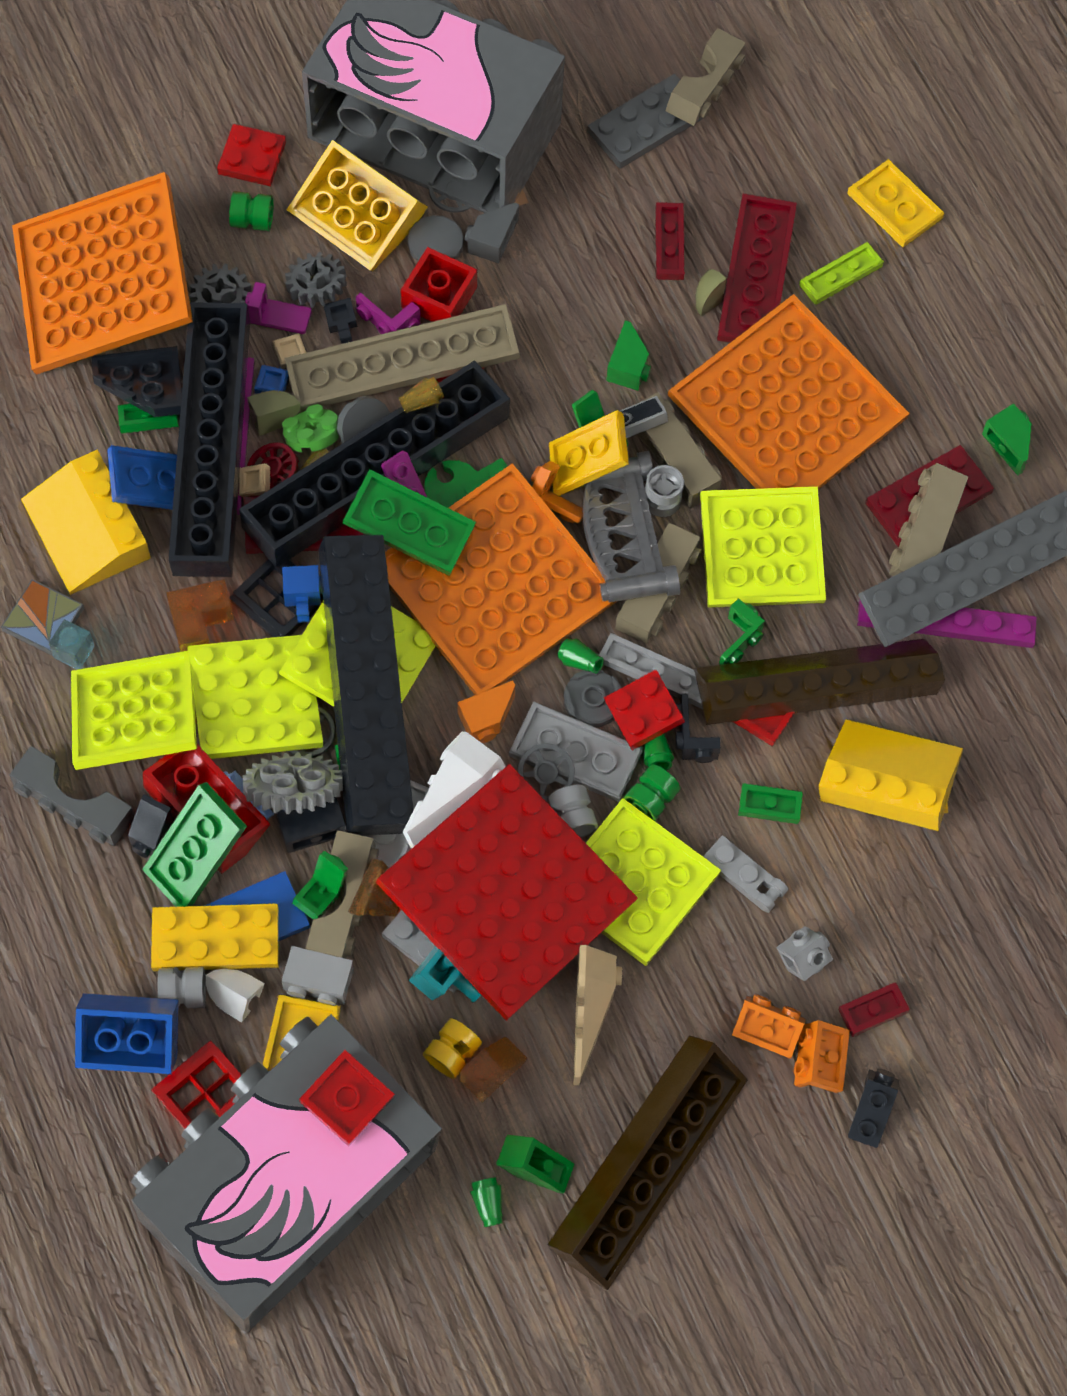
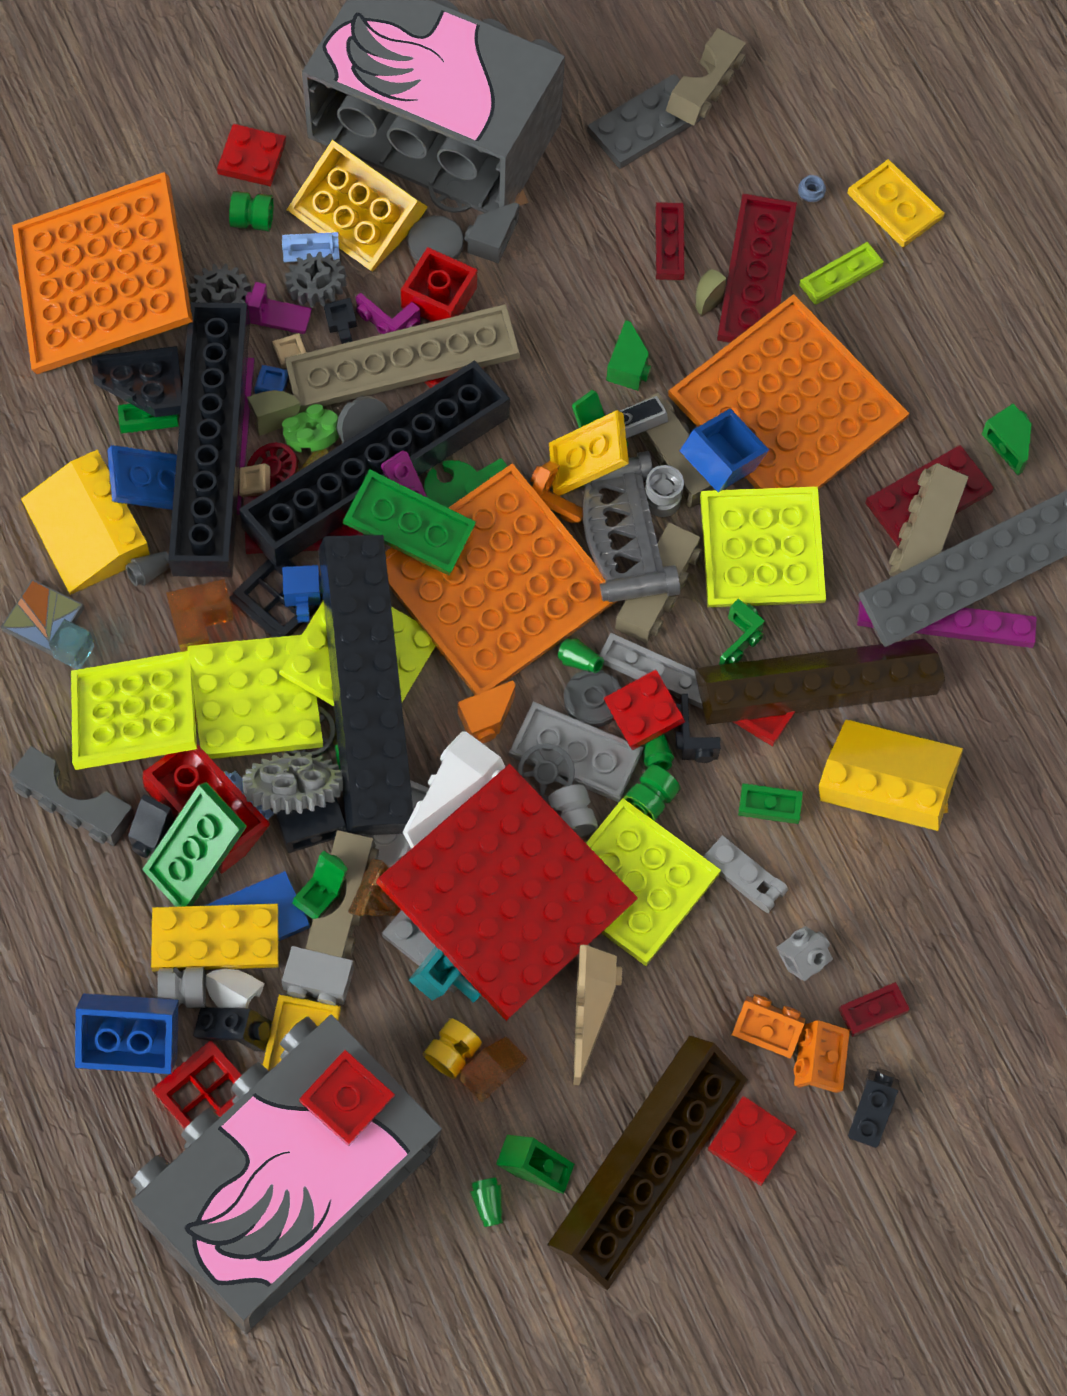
clear yellow cone [398,377,444,413] -> none
none -> dark grey cone [126,551,170,586]
none -> black bracket [193,1007,272,1051]
none -> light blue hinge [282,232,340,263]
none -> blue piece [679,408,769,493]
none -> red plate [708,1096,797,1186]
none -> sand blue plate [798,175,826,202]

